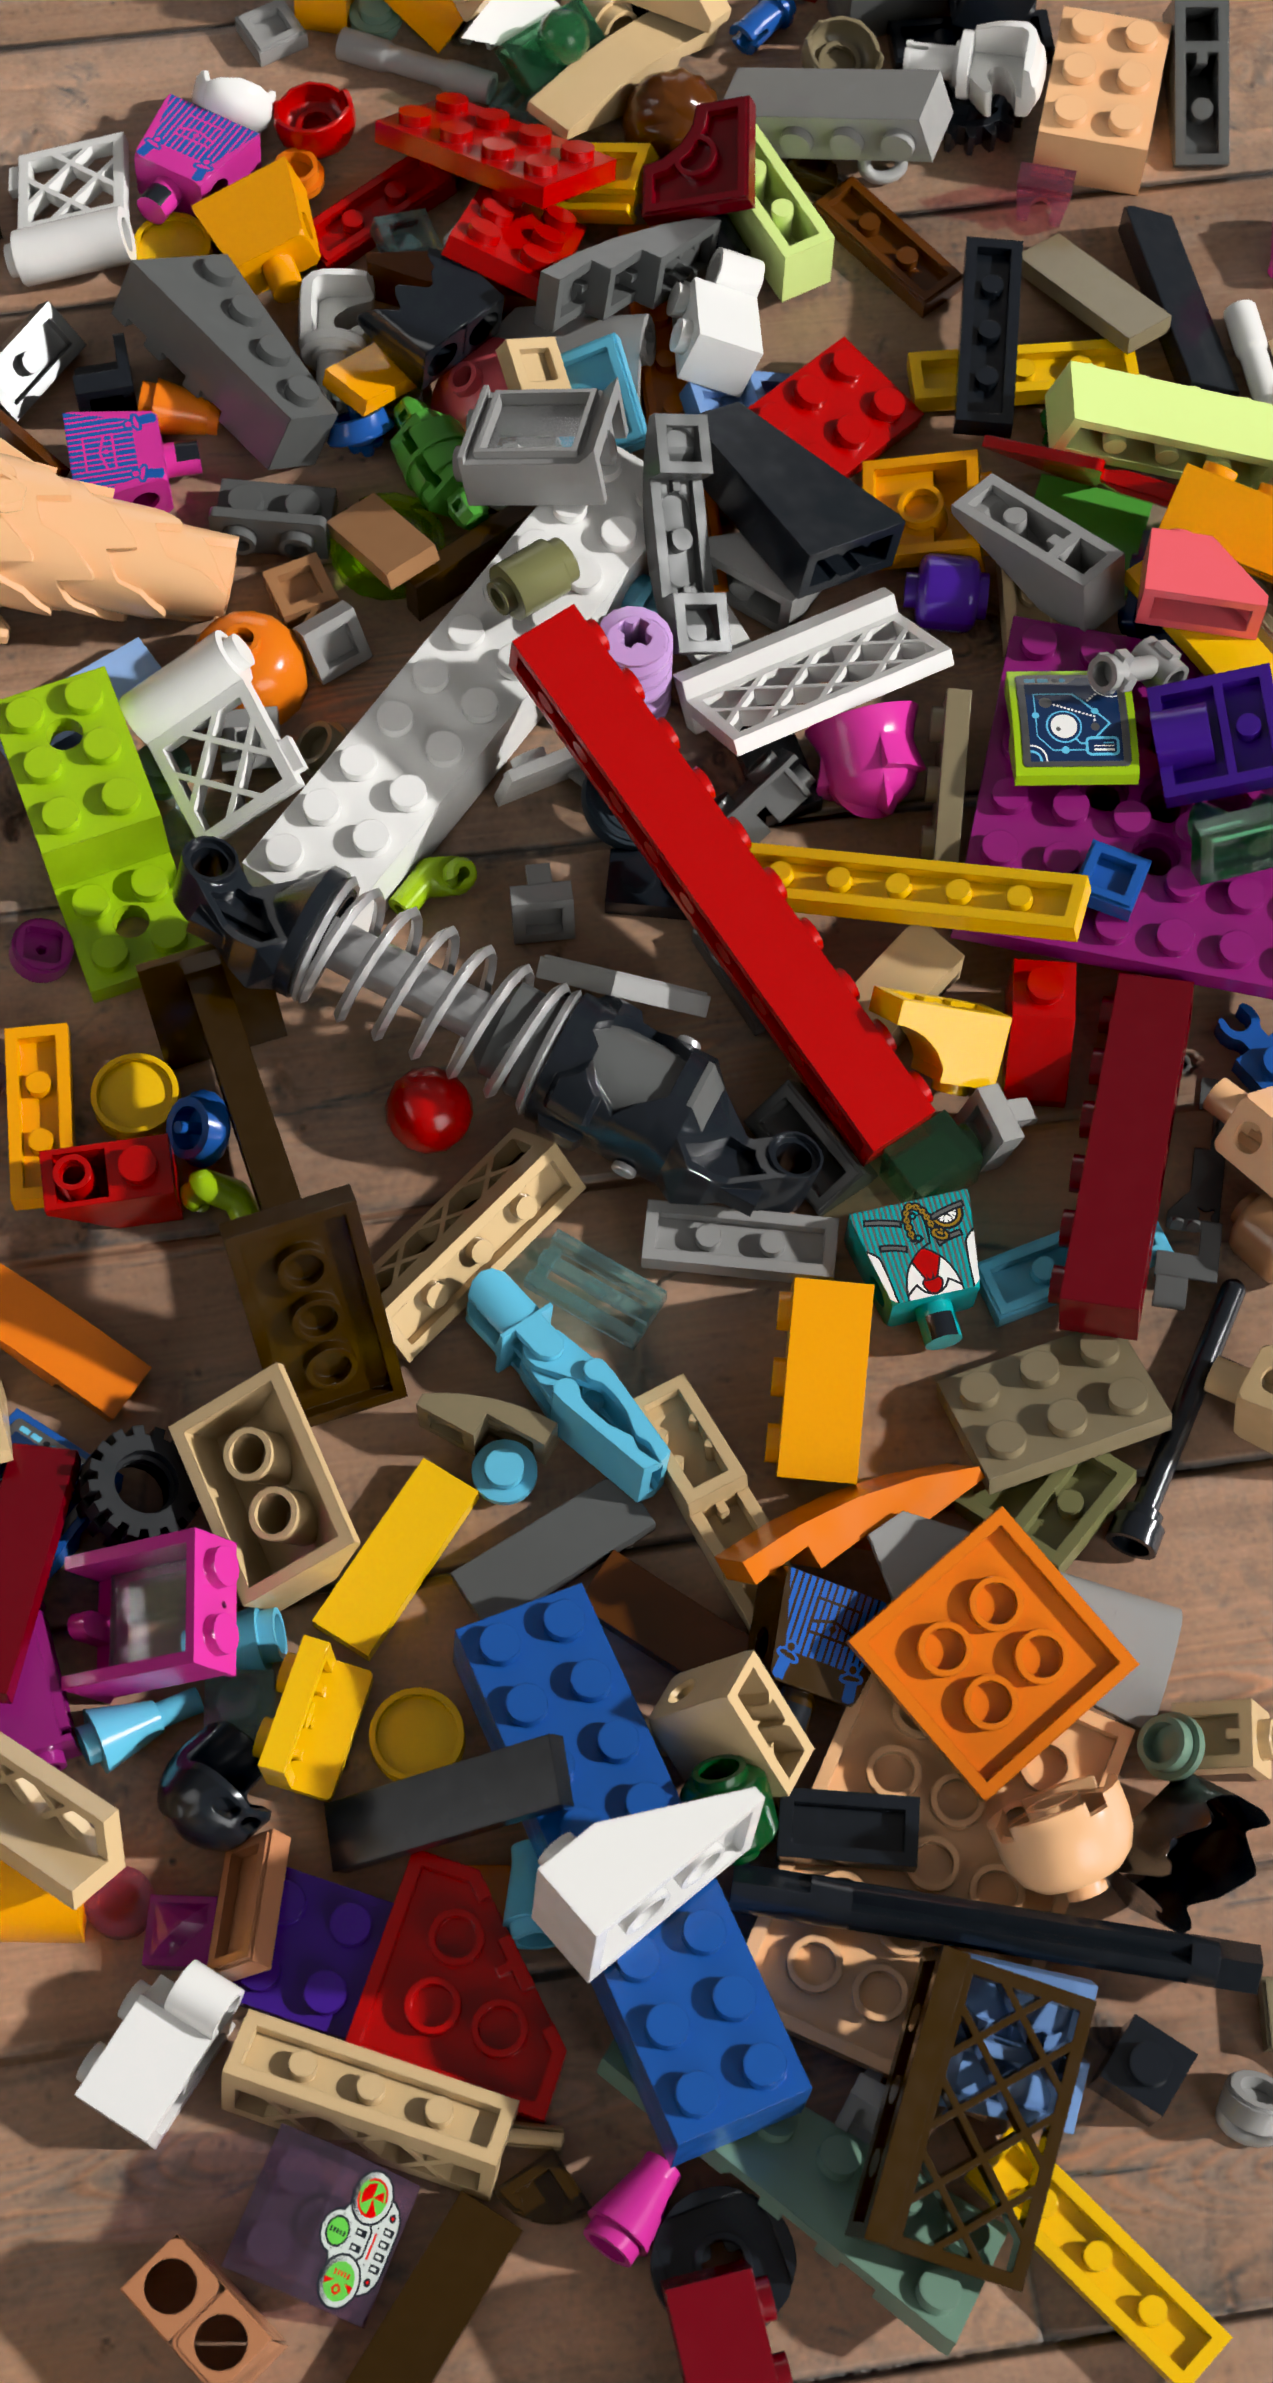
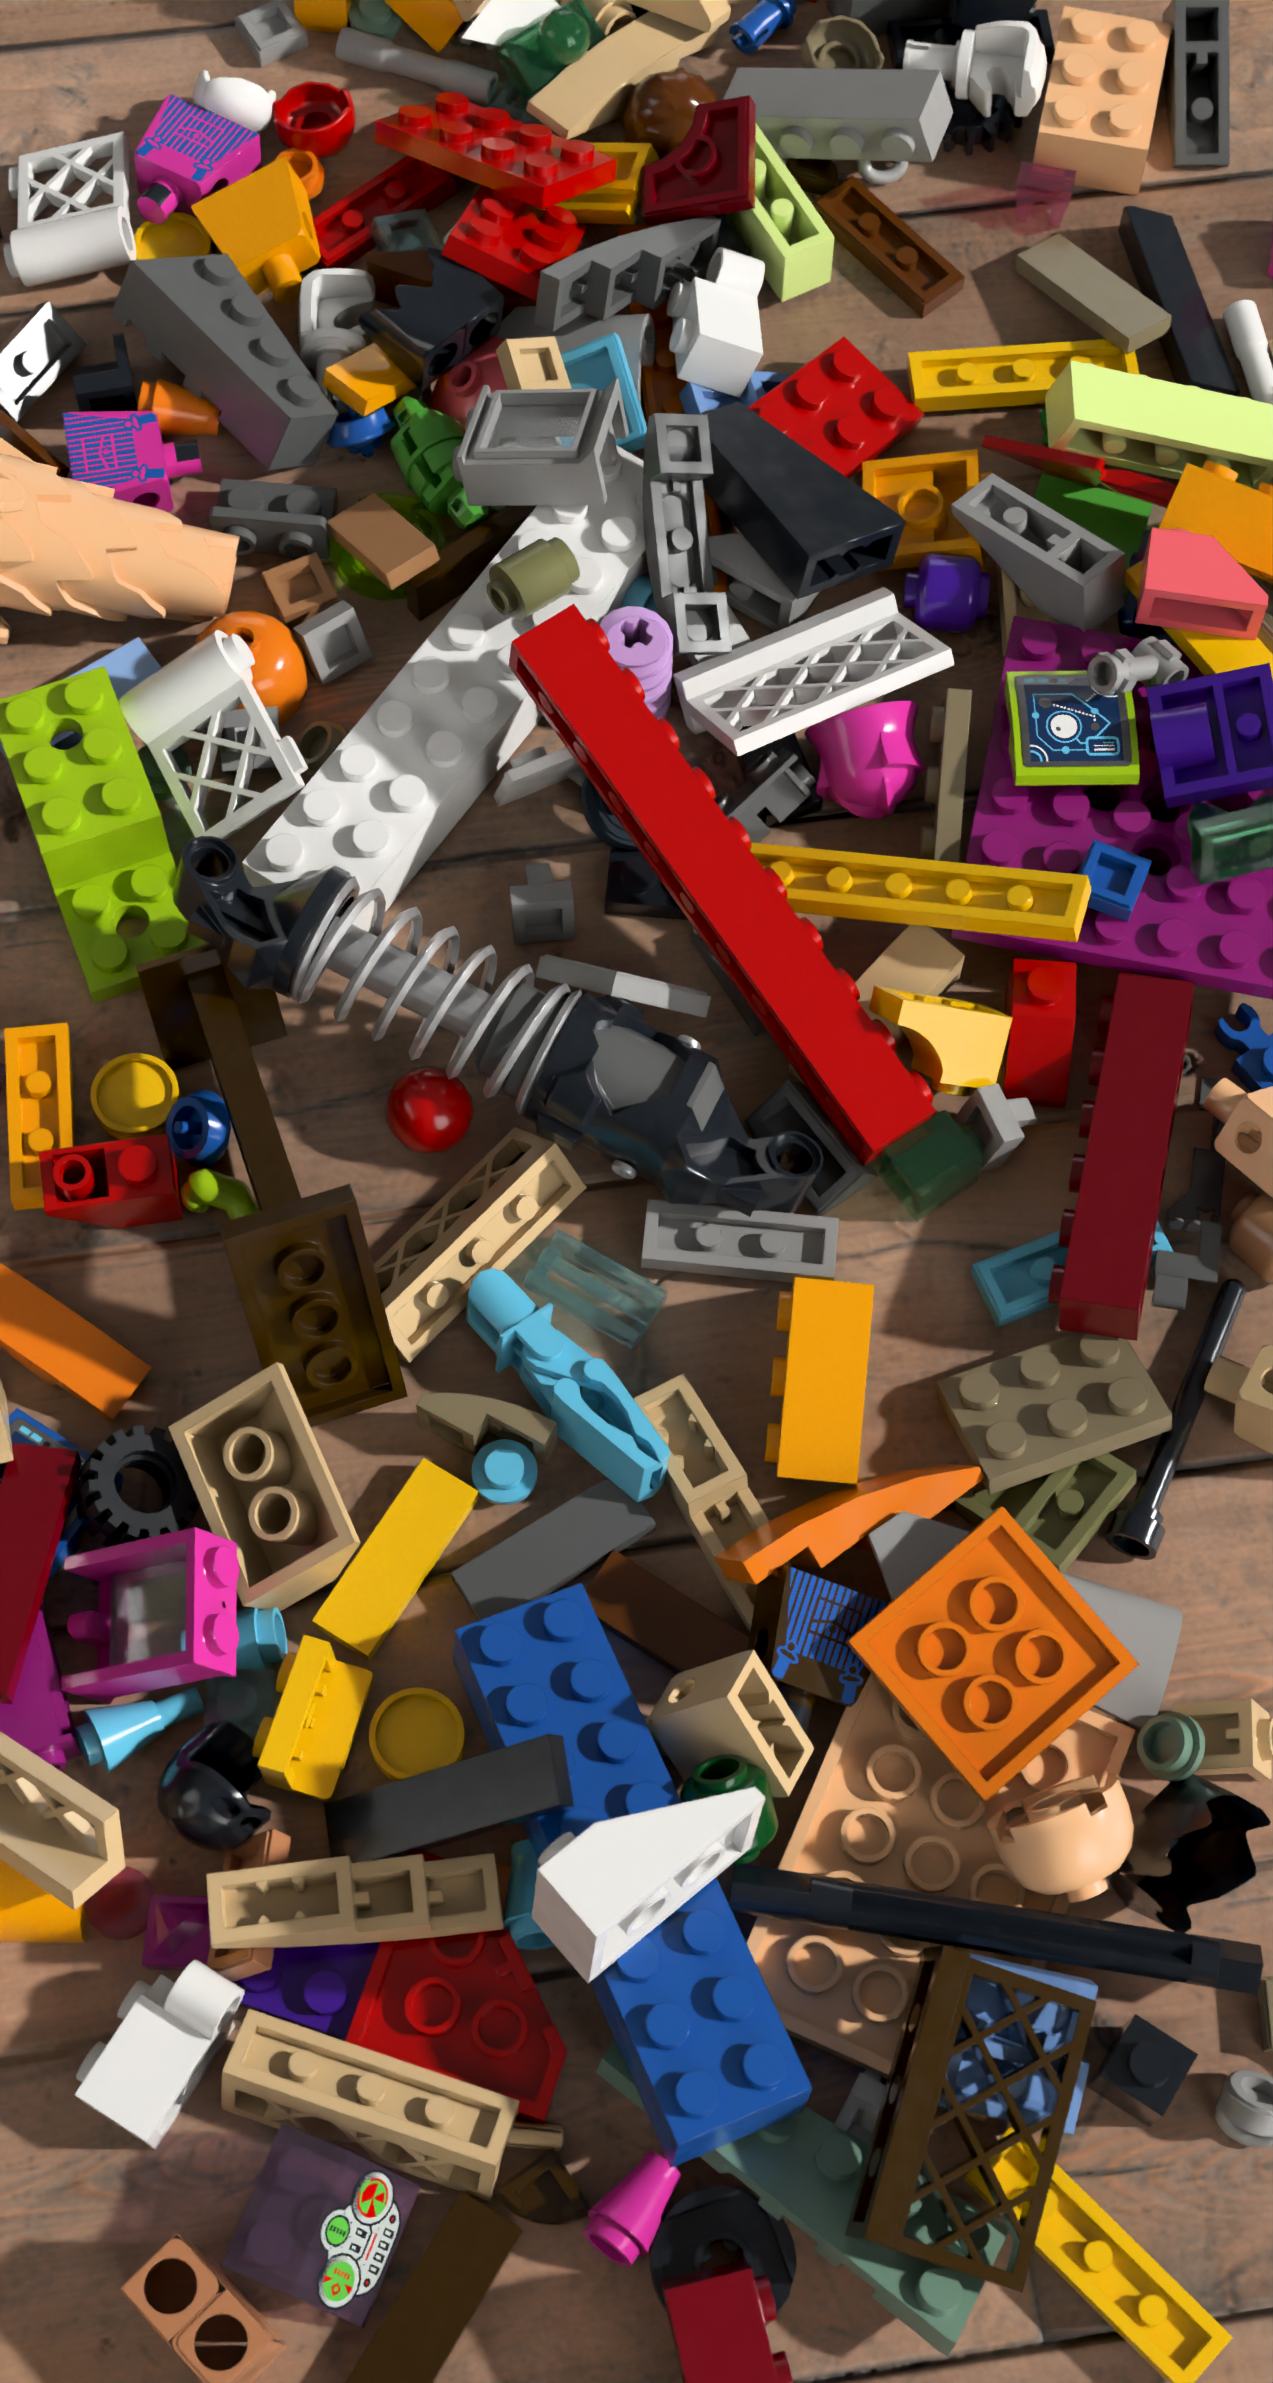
magenta tile [9,918,74,983] -> none
lime arm [388,856,477,920] -> none
black tile [776,1788,920,1872] -> none
torso [844,1189,980,1350] -> none
black plate [953,236,1023,439] -> none
none -> tan slope [206,1853,504,1948]

